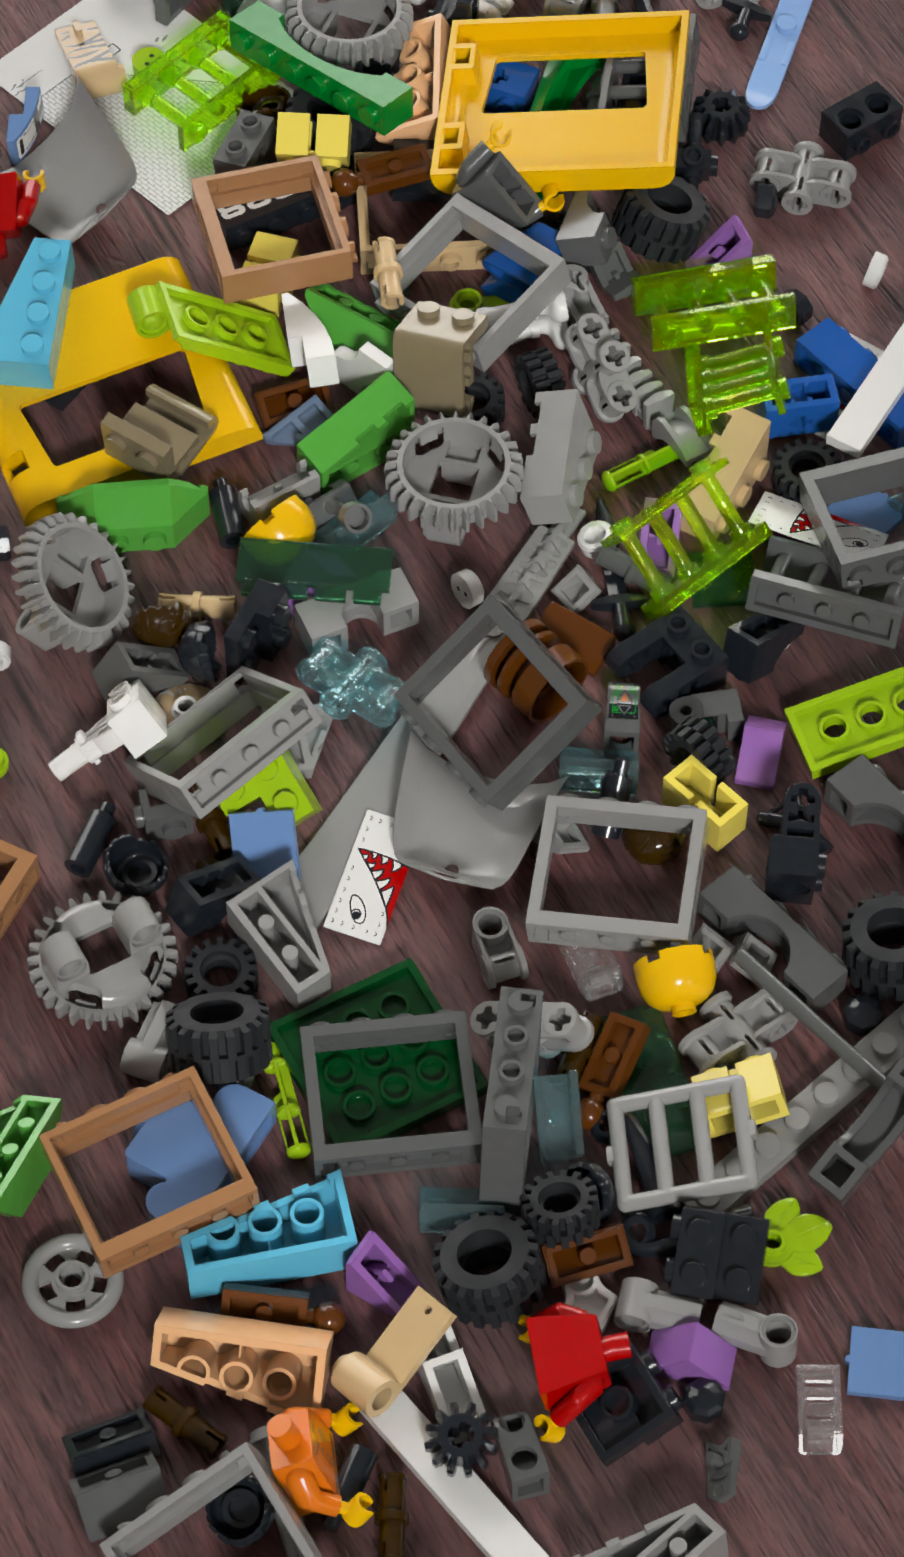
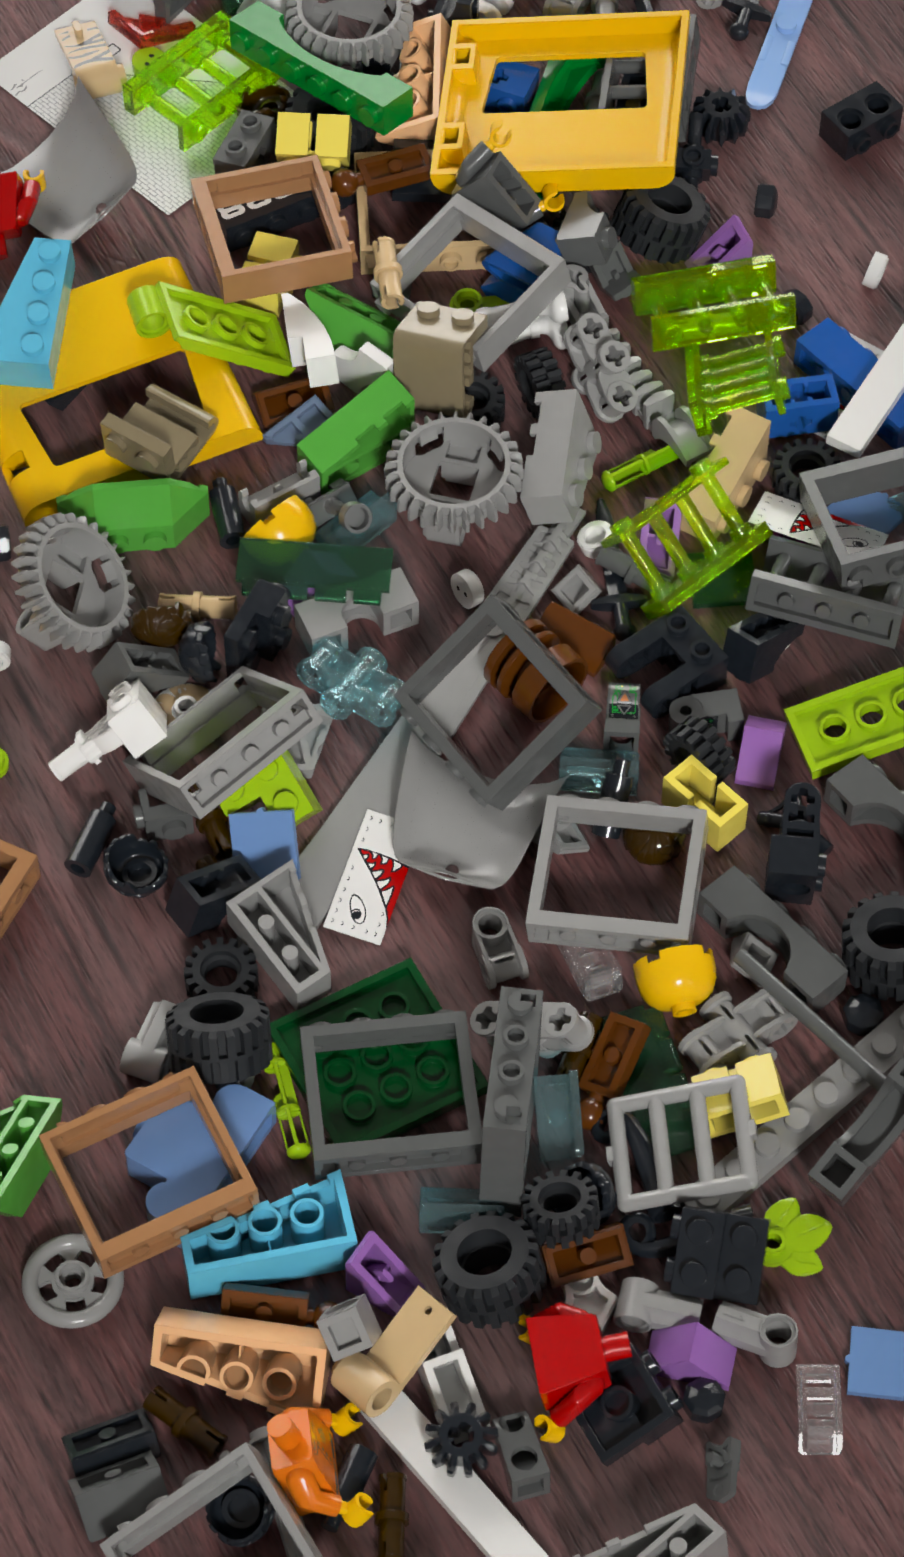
medium blue slope [6,87,44,165] -> none
light grey piece [27,891,179,1031] -> none
light grey slope [692,923,736,974] -> none
light grey axle [749,141,857,215] -> none
none -> clear red tile [108,10,196,49]
none -> light grey brick [316,1293,383,1362]

